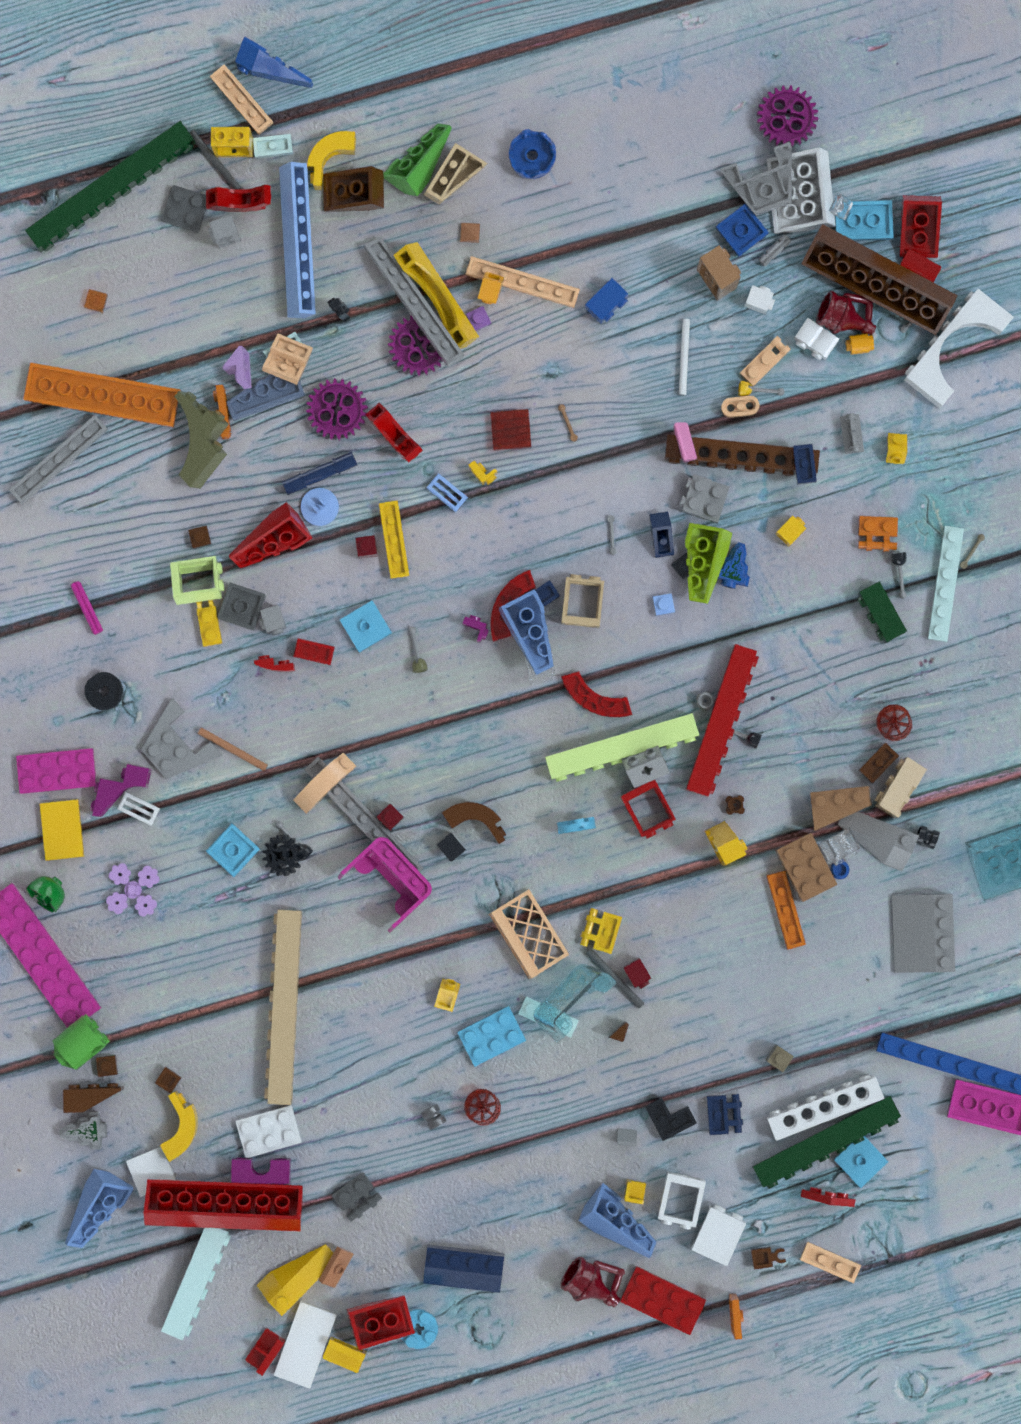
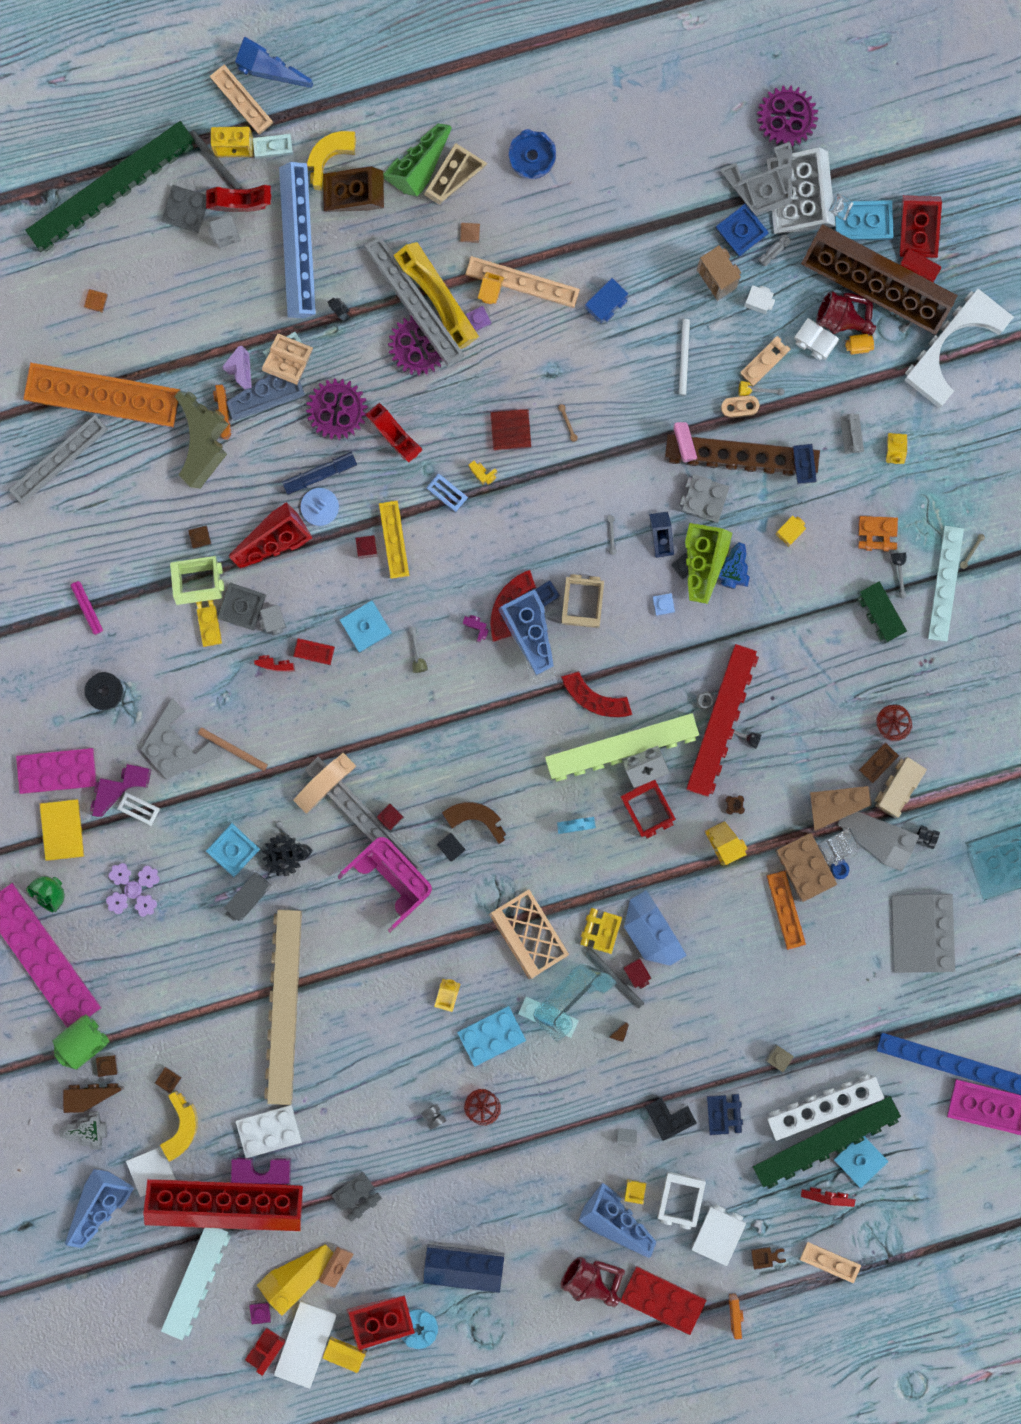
none -> dark grey window [224,873,272,921]
none -> magenta plate [249,1302,271,1325]
none -> medium blue wedge [624,890,687,966]

